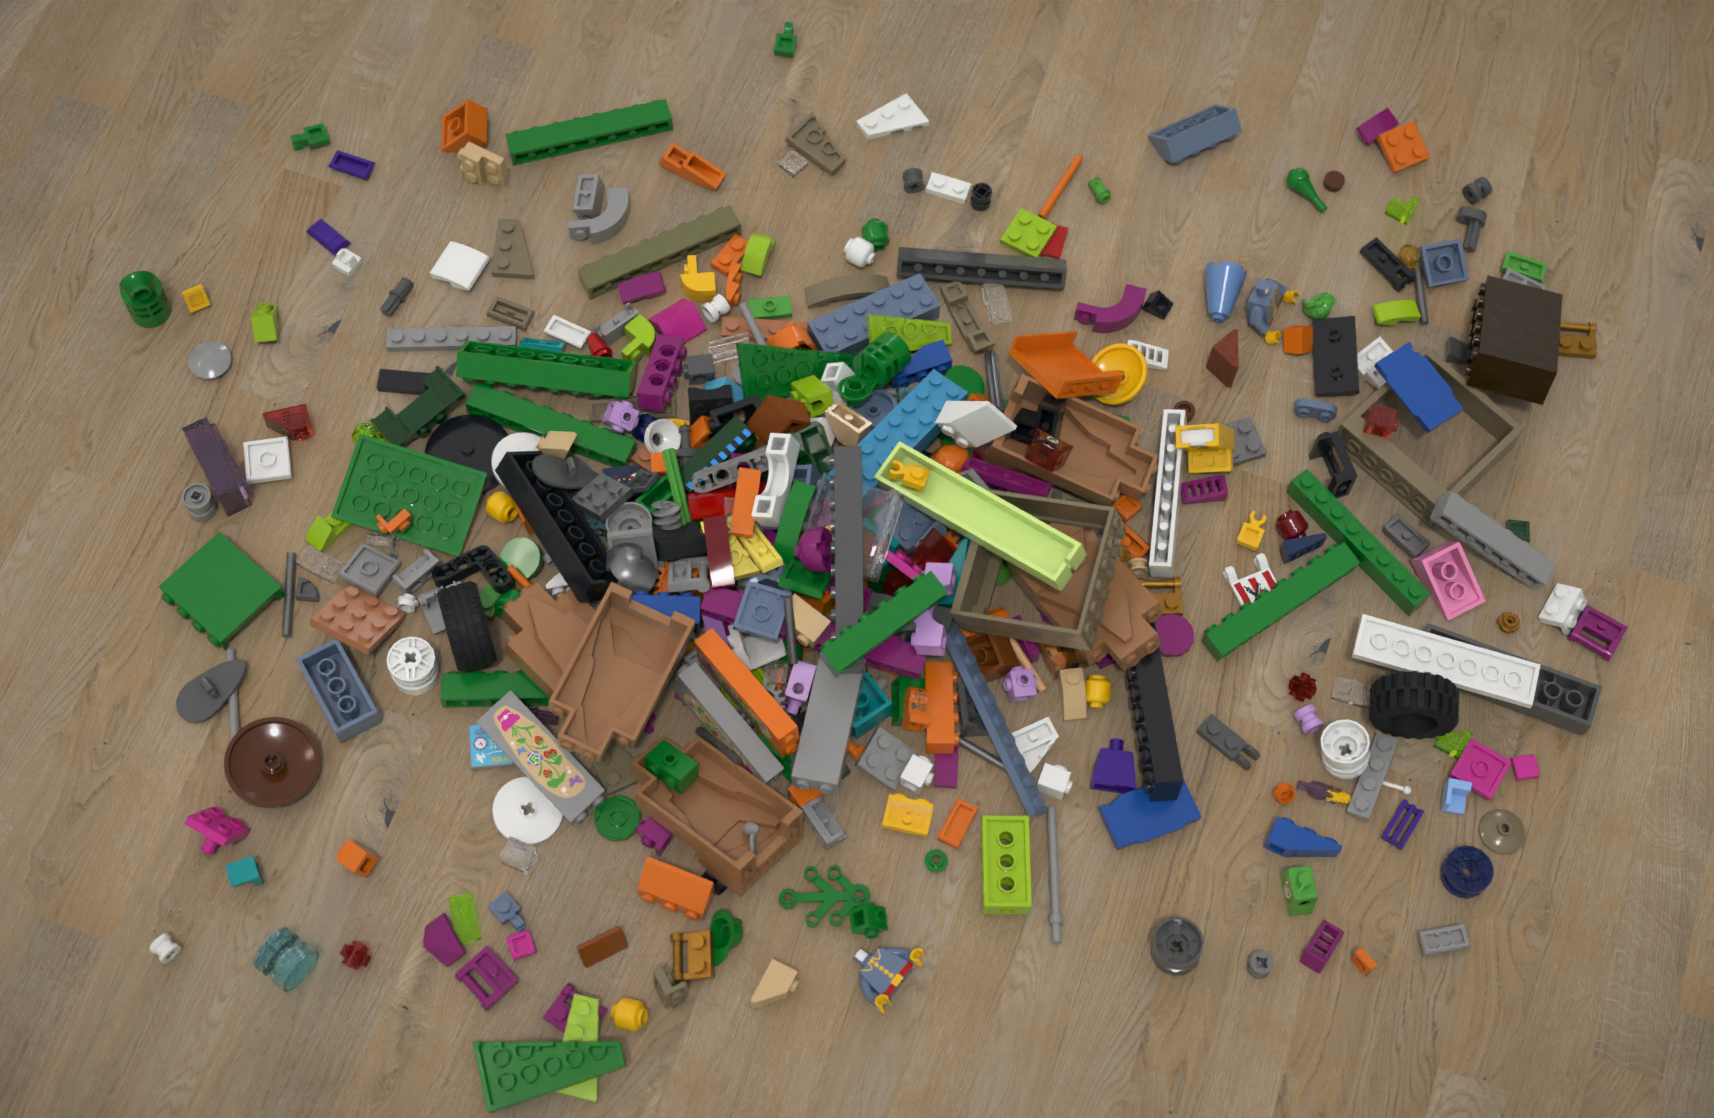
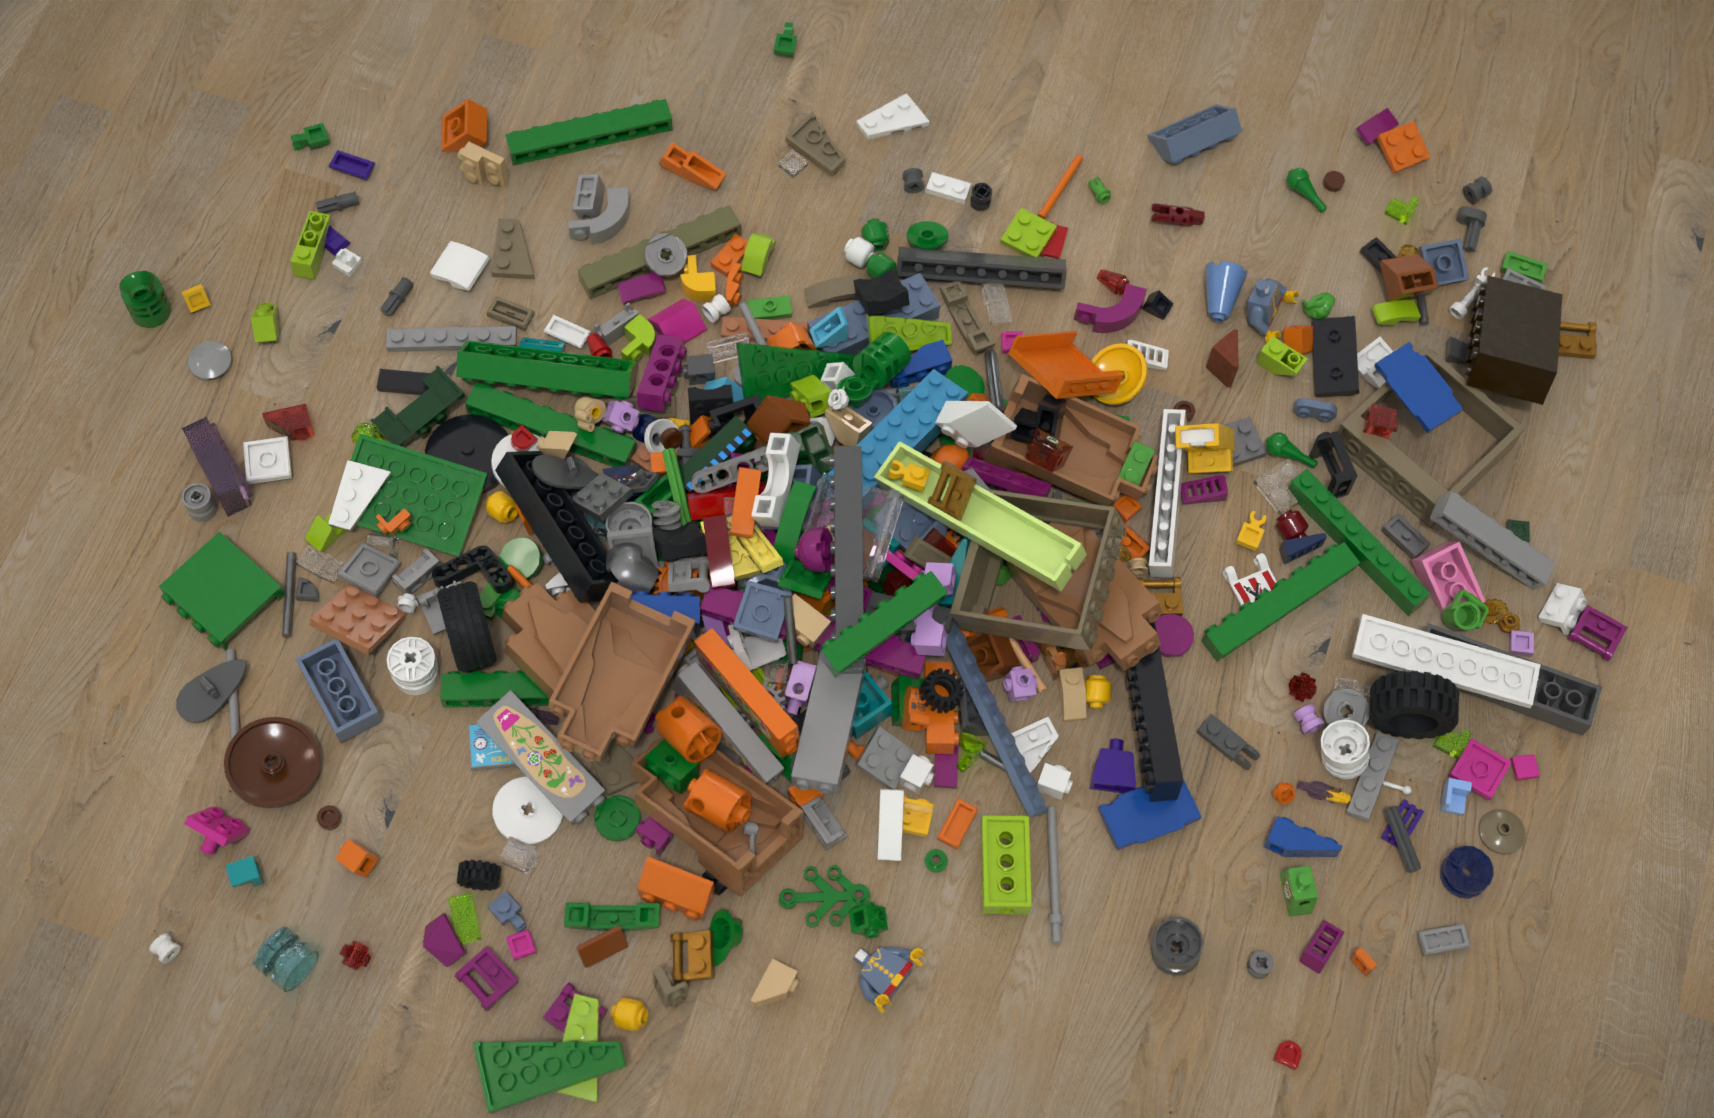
none -> lime slope [290,211,330,280]
none -> dark grey axle [316,191,359,213]
none -> reddish brown tile [317,806,342,830]
none -> white wing [328,460,392,531]
none -> black tyre [456,860,502,891]
none -> red tile [511,425,538,451]
none -> green slope [564,903,660,931]
none -> tan piece [574,397,606,432]
none -> light grey plate [644,233,687,277]
none -> orange cylinder [655,696,722,763]
none -> reddish brown tile [660,427,683,449]
none -> orange cylinder [683,769,751,833]
none -> medium azure slope [810,307,848,348]
none -> white plate [828,389,849,410]
none -> black brick [853,269,910,316]
none -> green head [866,253,898,278]
none -> white tile [878,789,904,861]
none -> dark tan tile [903,535,952,568]
none -> green dish [907,221,948,249]
none -> black tyre [919,668,964,713]
none -> pearl gold plate [927,461,977,520]
none -> clear neon green tile [956,732,987,773]
none -> dark pink tile [1001,331,1023,354]
none -> clear red cone [1097,269,1130,295]
none -> bright green plate [1117,440,1155,485]
none -> dark red hinge [1151,203,1205,226]
none -> clear plate [1253,458,1301,516]
none -> lime slope [1256,336,1308,376]
none -> green piece [1266,432,1318,468]
none -> red tile [1273,1041,1302,1070]
none -> light grey plate [1323,688,1369,726]
none -> dark orange slope [1379,254,1439,301]
none -> dark grey axle [1385,806,1421,873]
none -> bright green piece [1442,590,1489,630]
none -> white bar [1449,267,1495,320]
none -> clear yellow piece [1479,599,1508,624]
none -> lavender tile [1509,630,1534,657]

